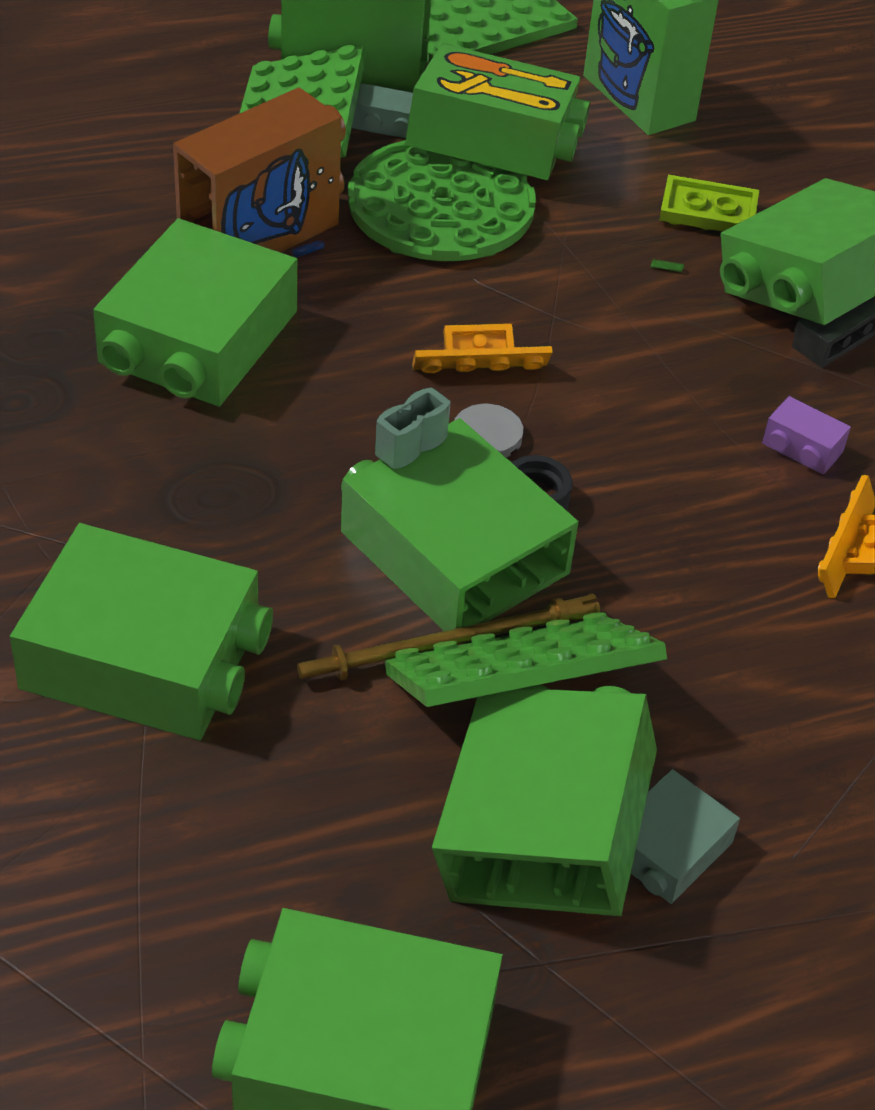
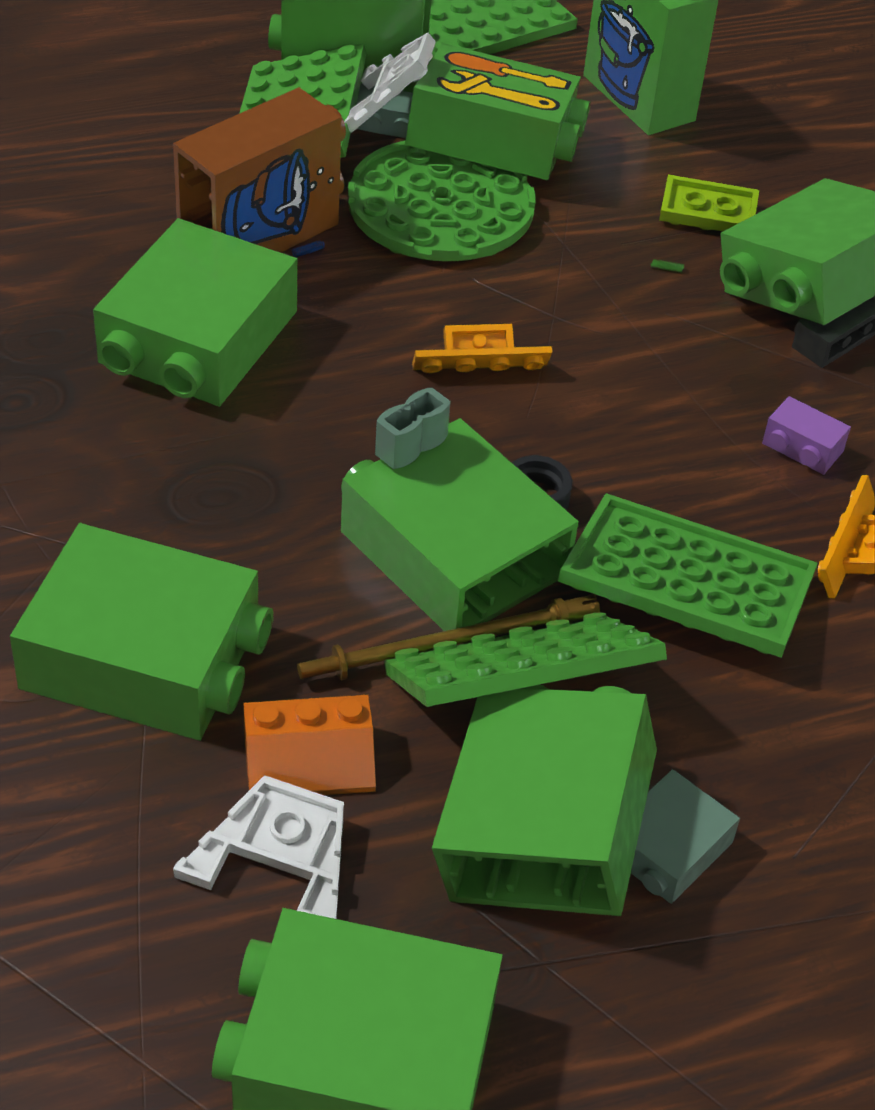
light grey tile [455,403,524,458] -> none
none -> white wing [173,775,344,919]
none -> orange slope [244,695,376,795]
none -> white wing [344,33,436,133]
none -> bright green plate [558,493,818,658]

